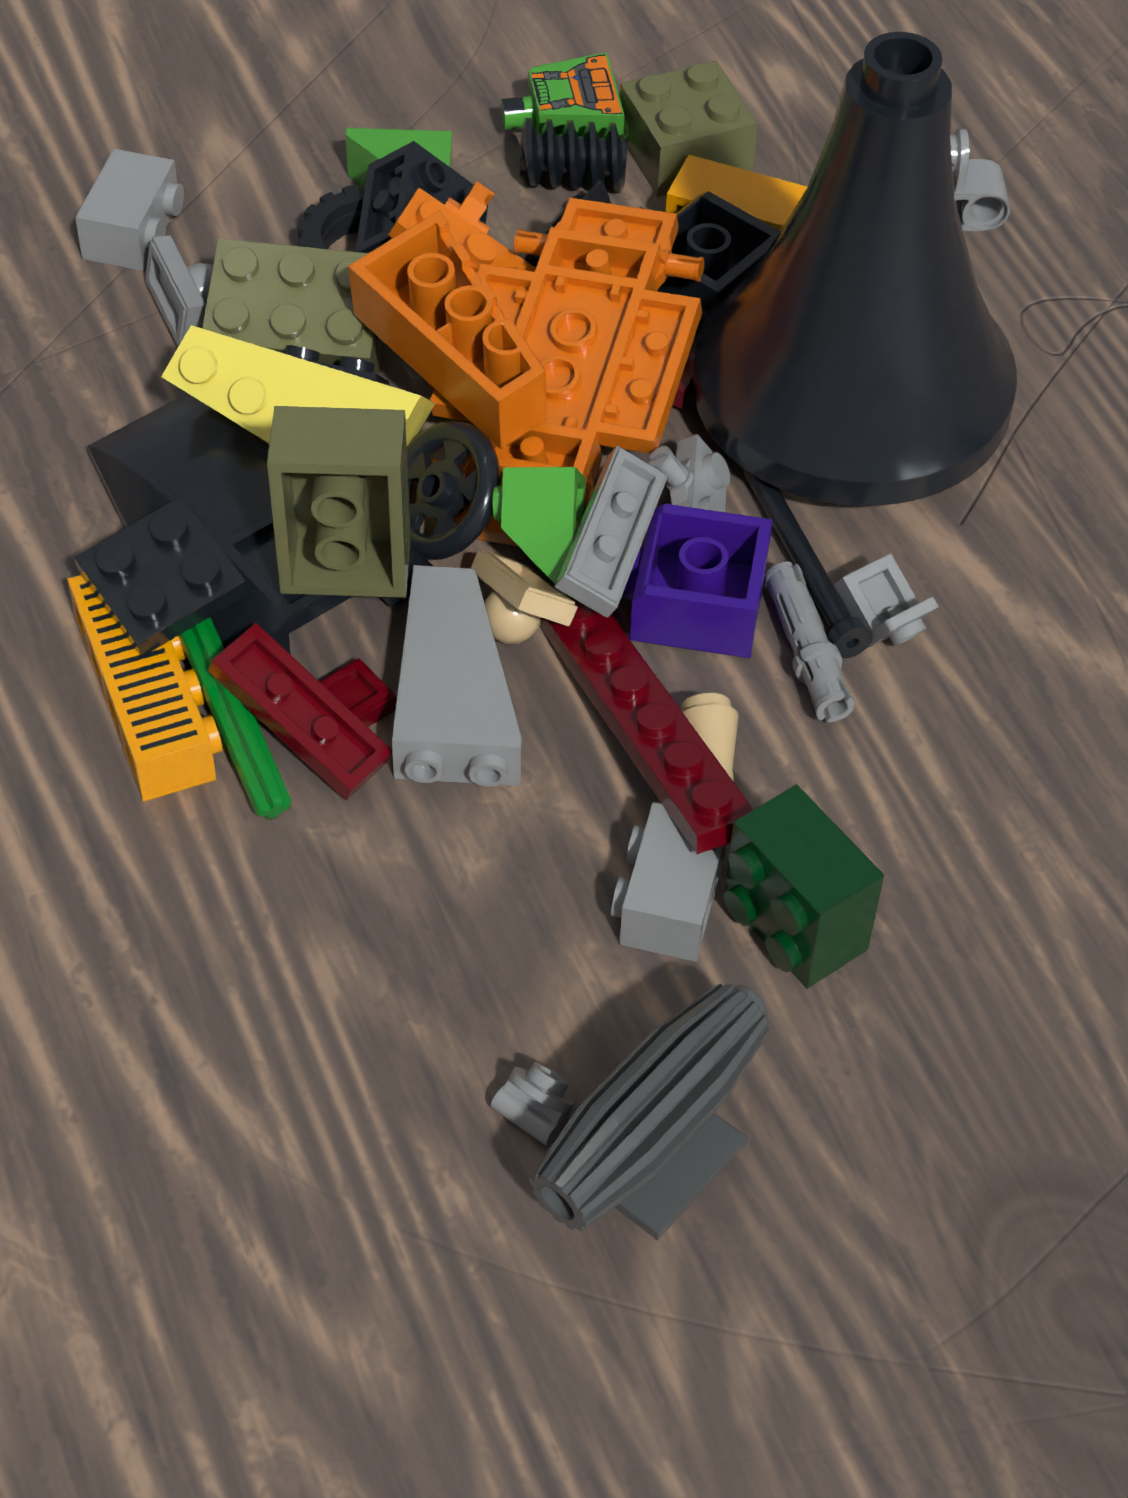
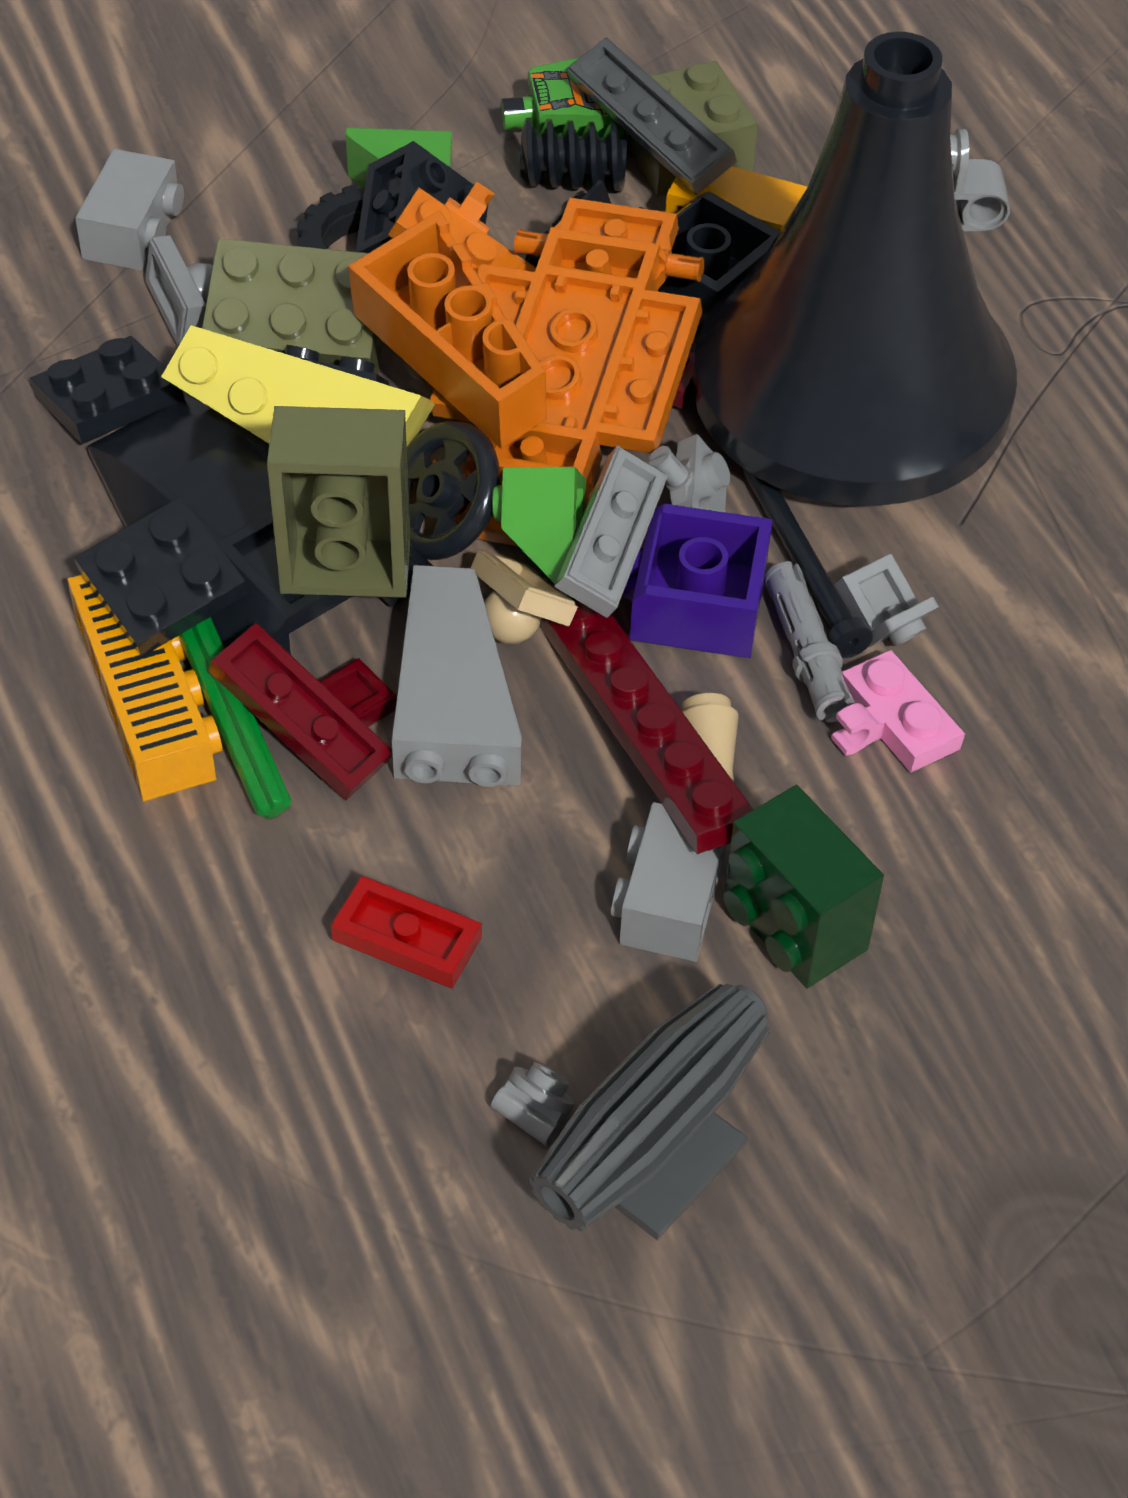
none -> black plate [30,336,185,444]
none -> red plate [331,876,482,989]
none -> dark grey tile [566,37,737,195]
none -> bright pink plate [831,650,965,773]

